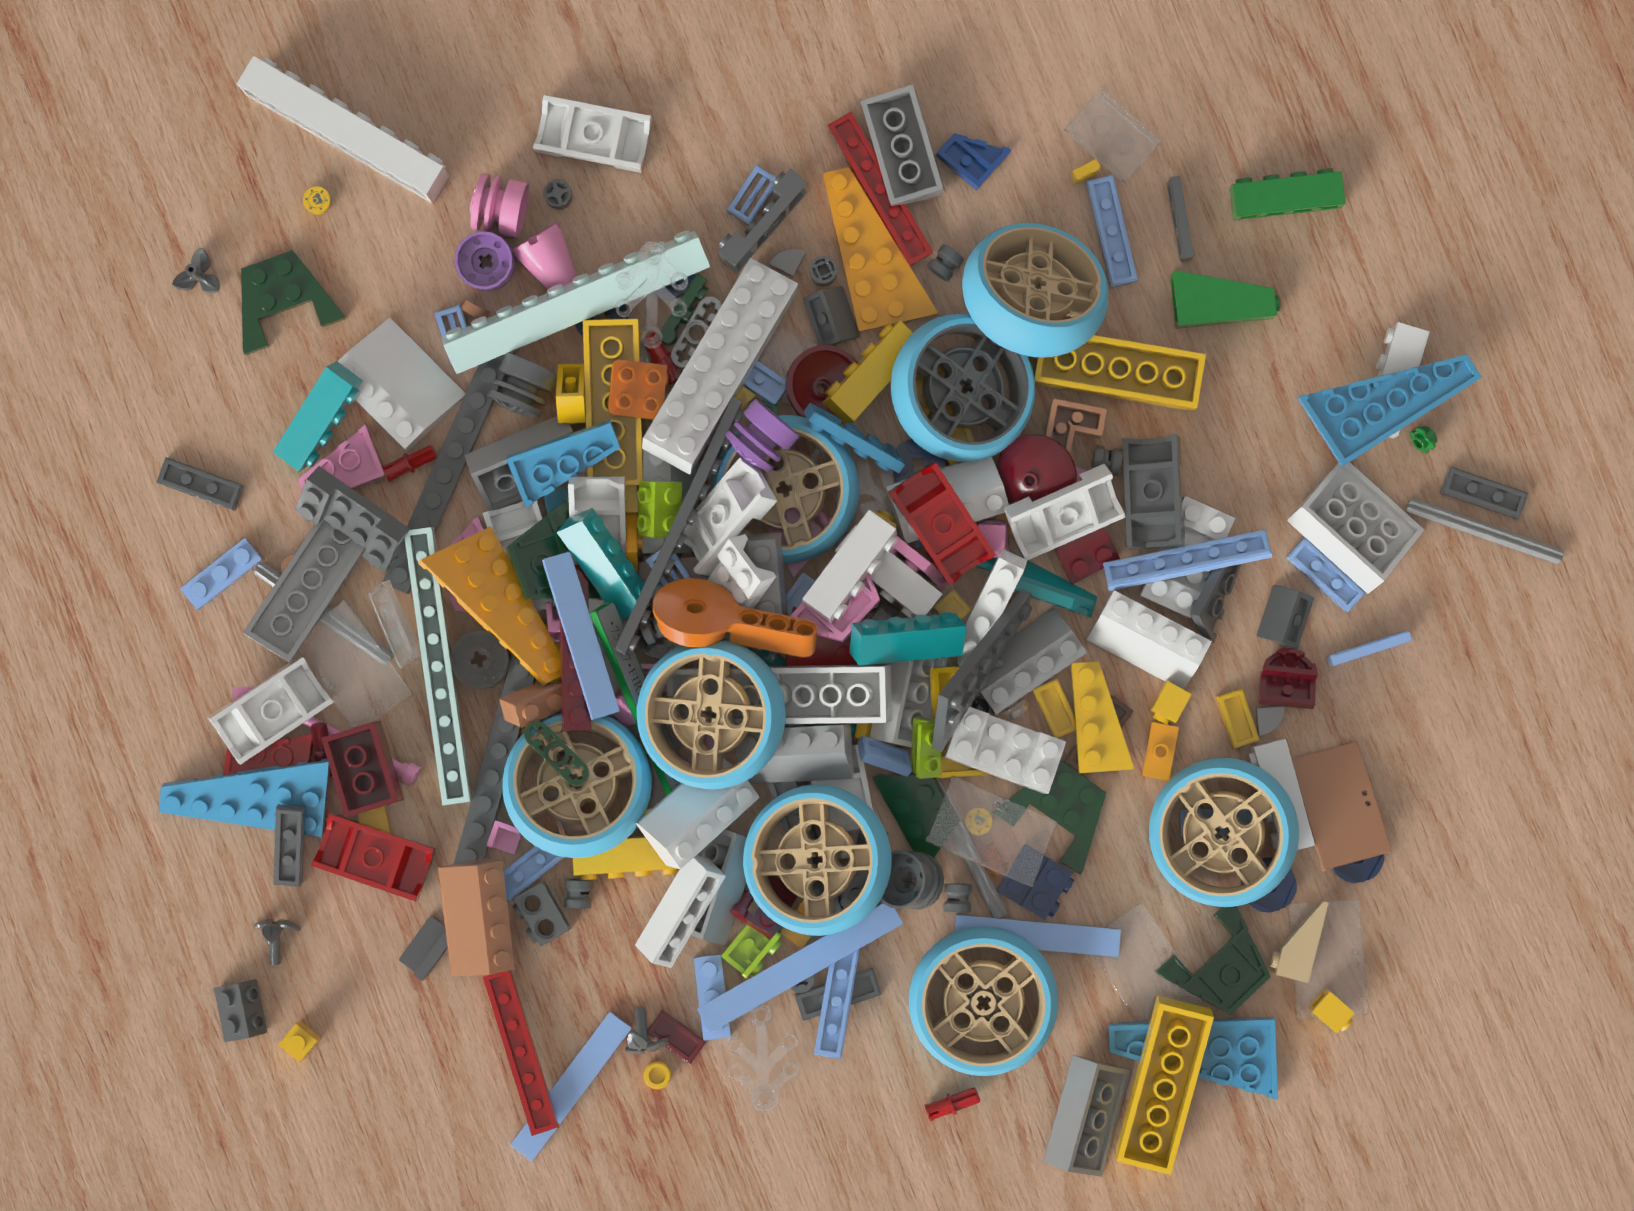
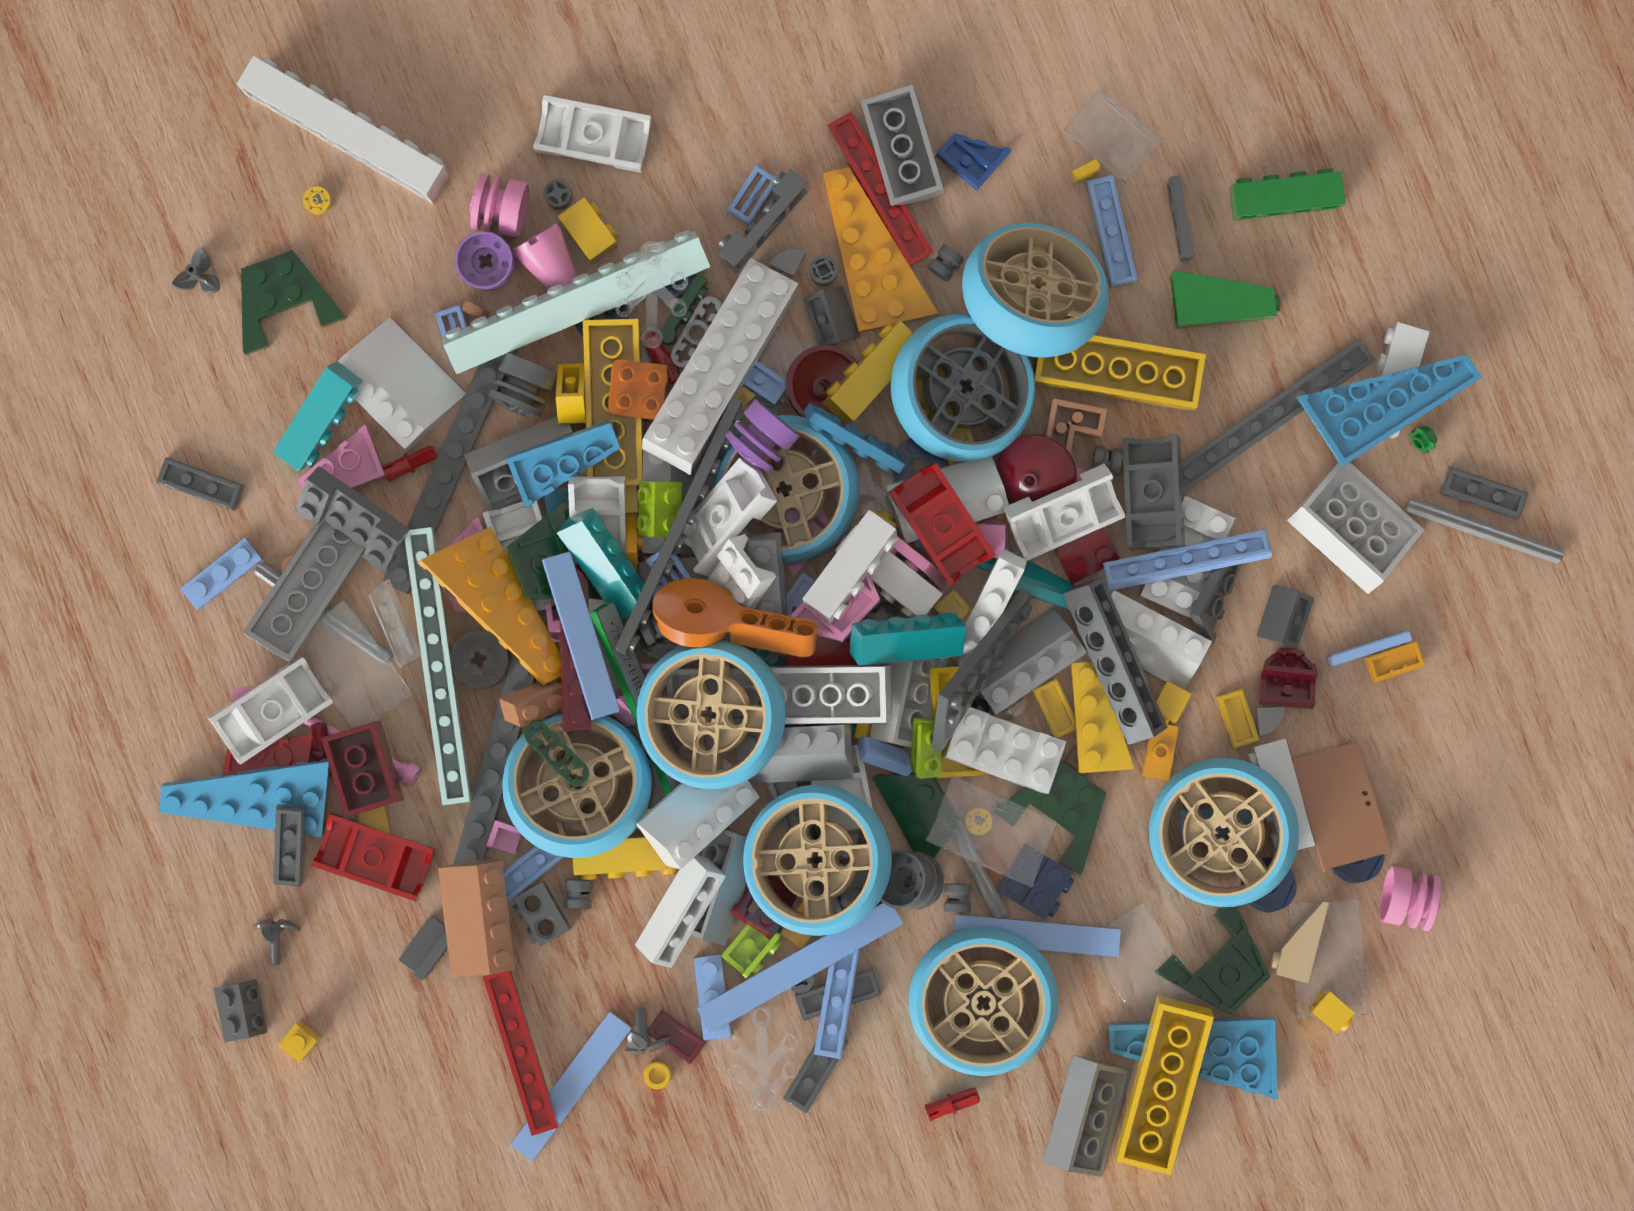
light blue tile [1286,537,1366,613] -> none
none -> yellow brick [558,198,618,264]
none -> dark grey tile [783,1039,849,1113]
none -> dark grey brick [1063,576,1168,745]
none -> dark grey plate [1180,338,1376,495]
none -> light orange plate [1363,640,1426,684]
none -> bright pink wheel [1379,866,1441,932]

